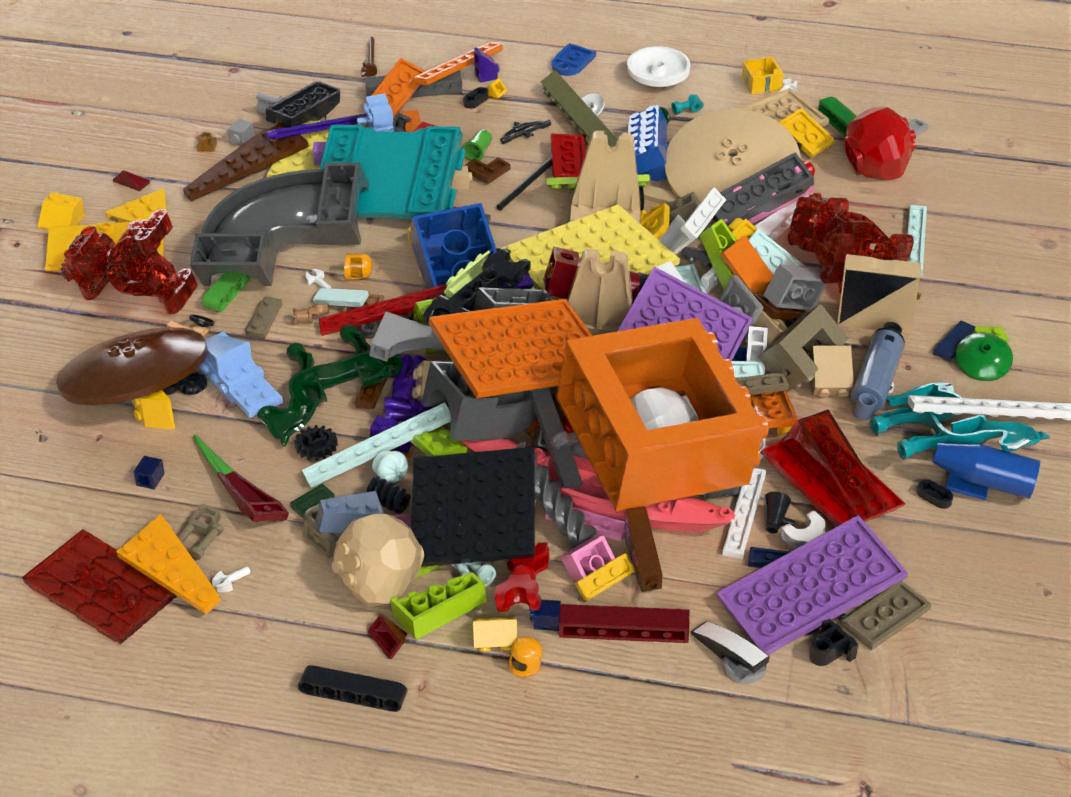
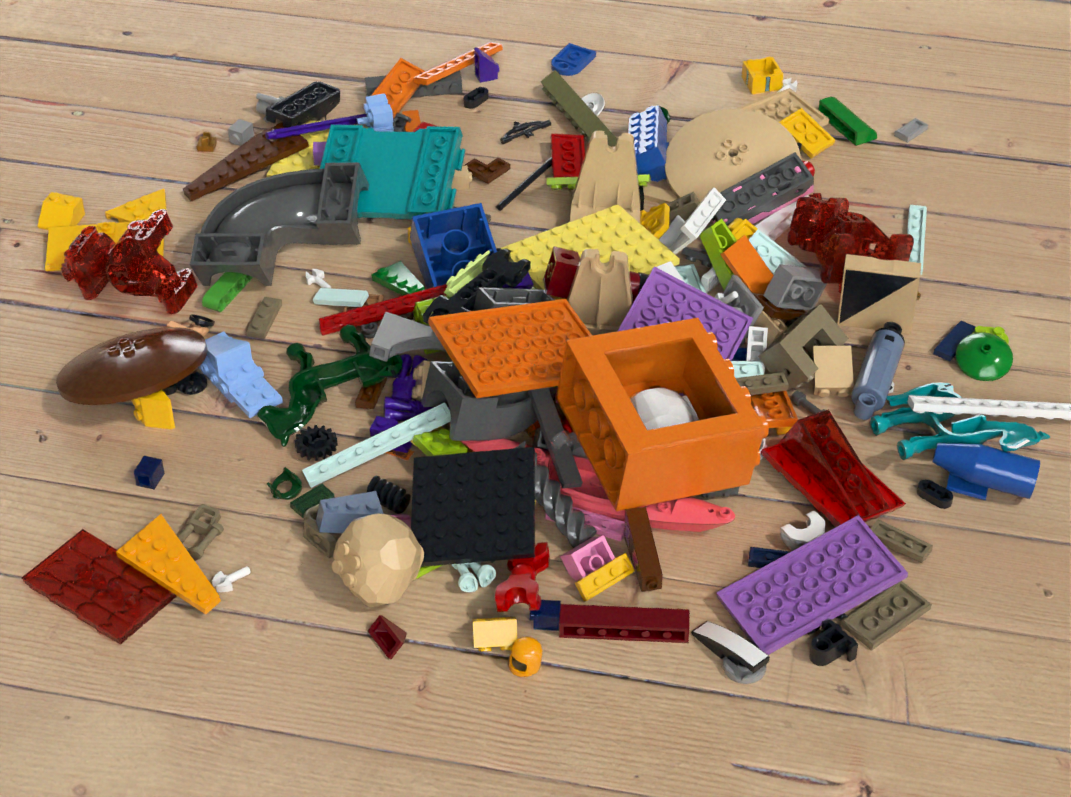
dark red slope [113,170,150,192] -> none
dark red plate [193,434,289,522] -> none
medium nougat connector [293,304,329,325] -> none
black beam [297,665,408,712] -> none
light orange helmet [344,253,373,280] -> none
reddish brown piece [361,37,377,77] -> none
light aqua piece [372,450,408,485] -> none
lime wedge [390,572,487,640] -> none
bright green plant [462,129,492,161] -> none
yellow slope [488,78,508,99] -> none
white dish [627,46,691,87] -> none
teal leg [671,94,704,115] -> none
white tile [723,468,767,559] -> none
black piece [764,492,795,534] -> none
red rock [844,107,916,180] -> none
none -> dark green piece [267,467,302,500]
none -> green wing [371,261,425,296]
none -> white bar [714,291,738,304]
none -> dark grey bar [791,391,831,425]
none -> dark tan plate [870,519,933,563]

